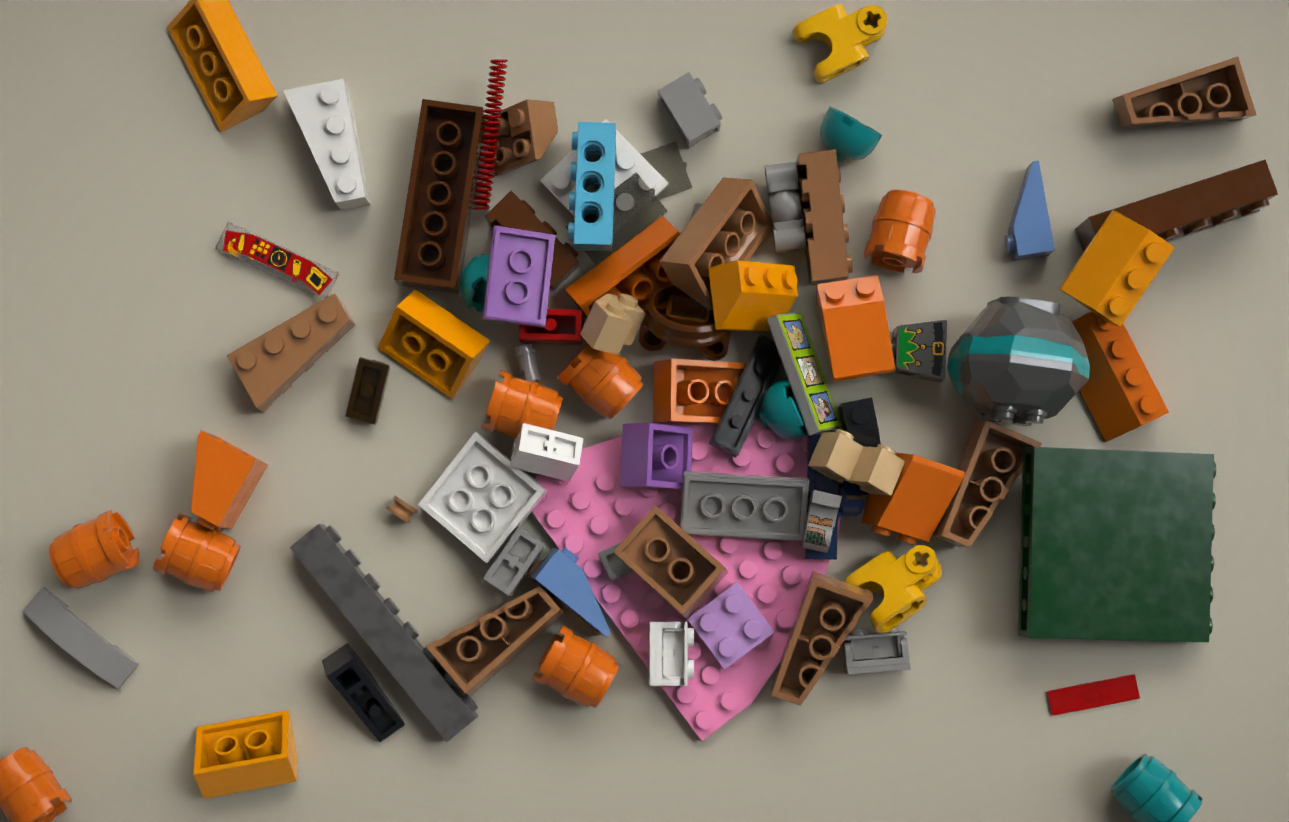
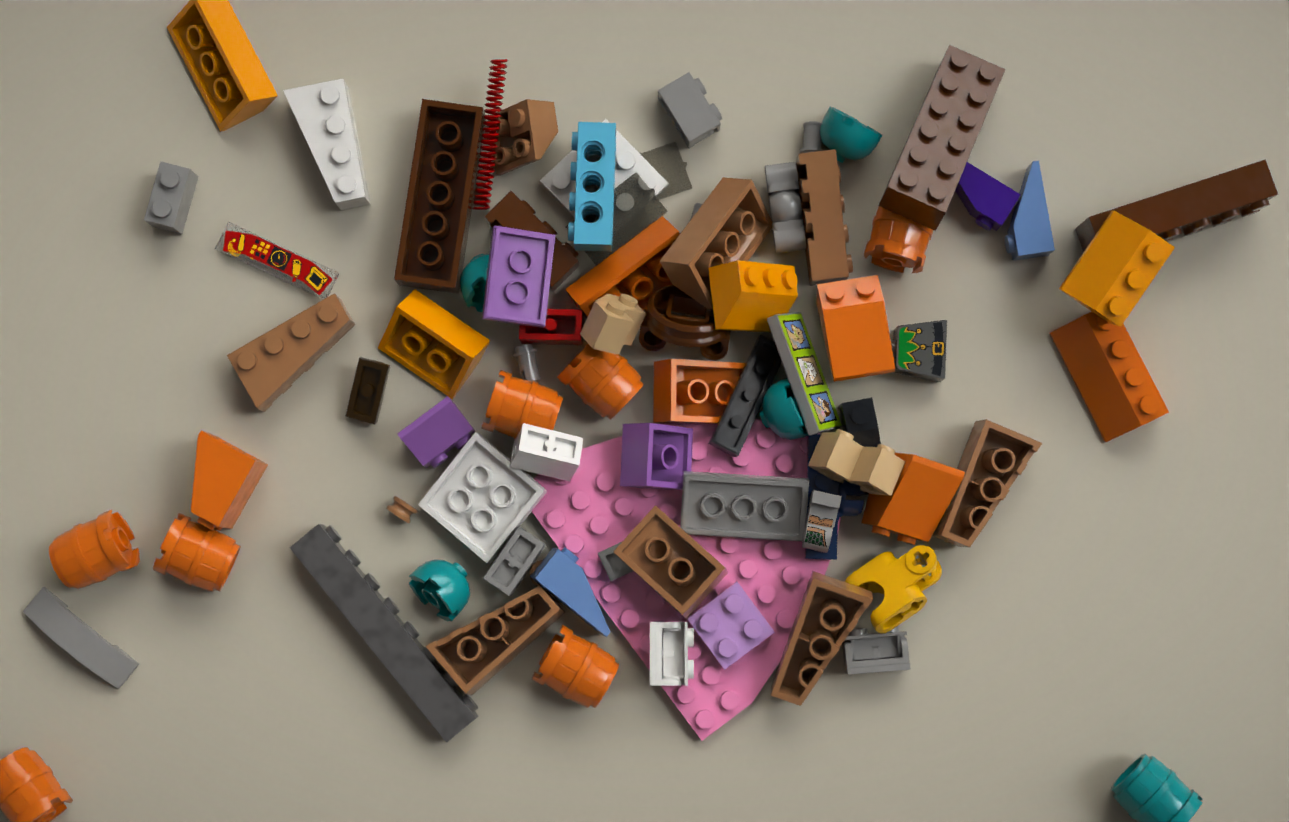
light orange slope [193,710,297,799] -> none
black slope [322,643,405,742] -> none
yellow piece [792,4,887,83] -> none
dark grey rock [947,296,1090,426] -> none
dark green panel [1018,447,1216,642] -> none
red piece [1047,674,1140,716] -> none
medium nougat wedge [1112,57,1257,128] -> none
none -> light grey brick [144,161,198,234]
none -> medium lavender slope [397,396,476,468]
none -> teal cylinder [409,559,470,622]
none -> light grey pin [800,121,824,153]
none -> brick [878,45,1005,231]
none -> dark purple slope [955,162,1021,231]

